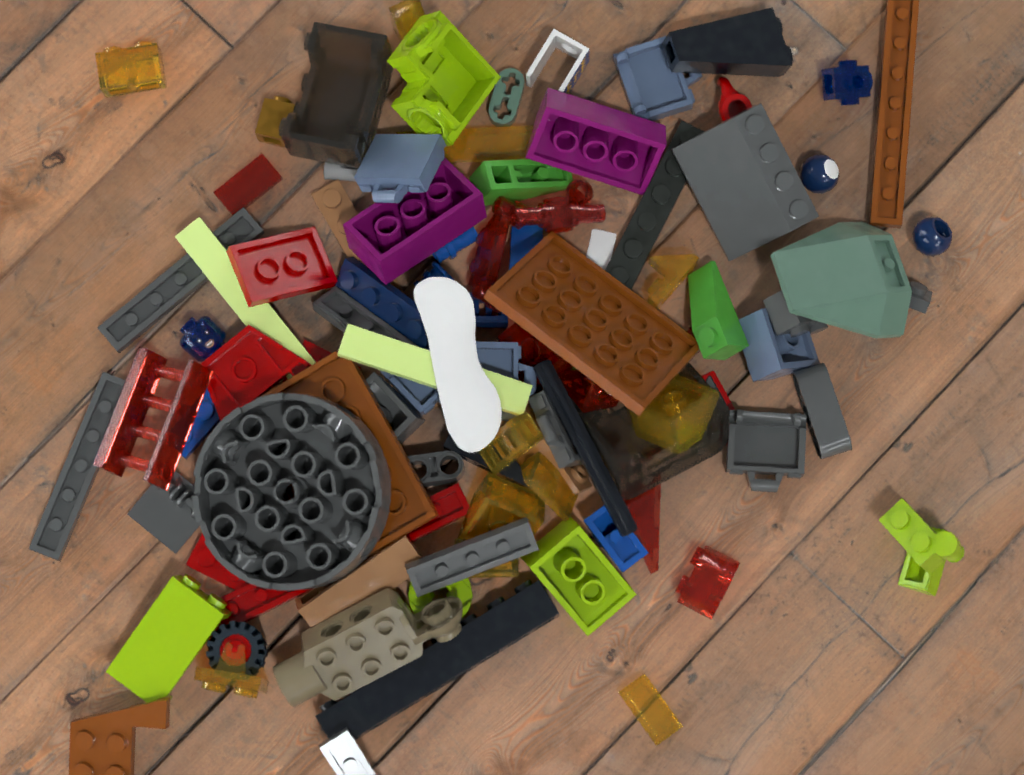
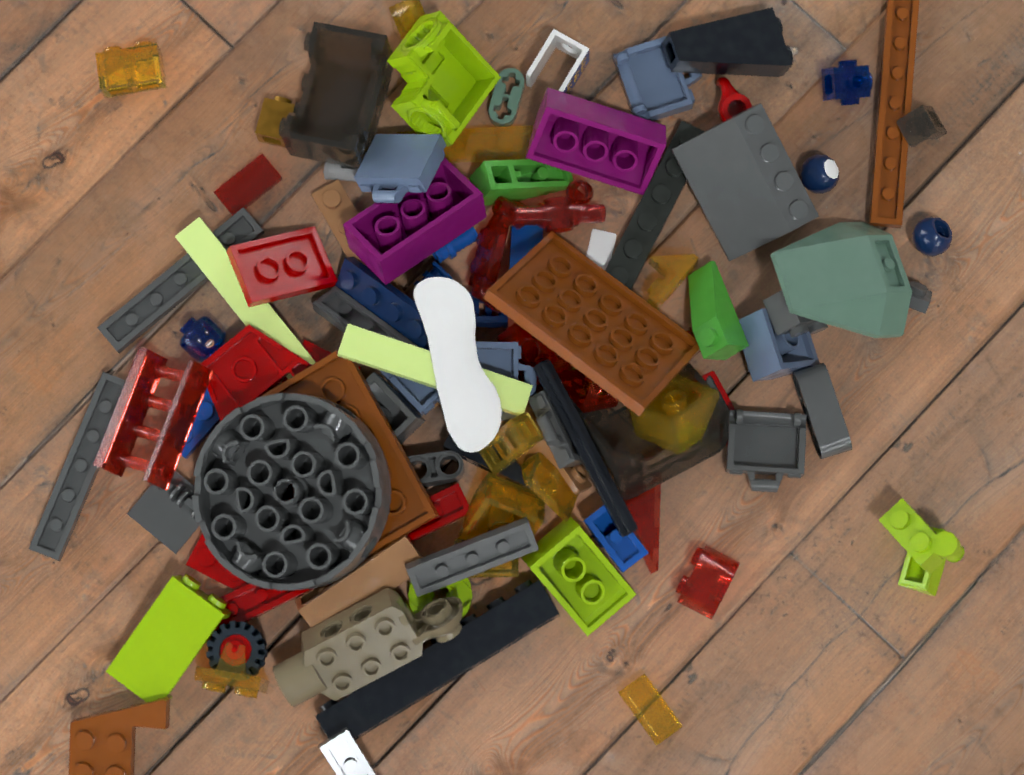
none -> clear smoke bracket [897,105,947,147]

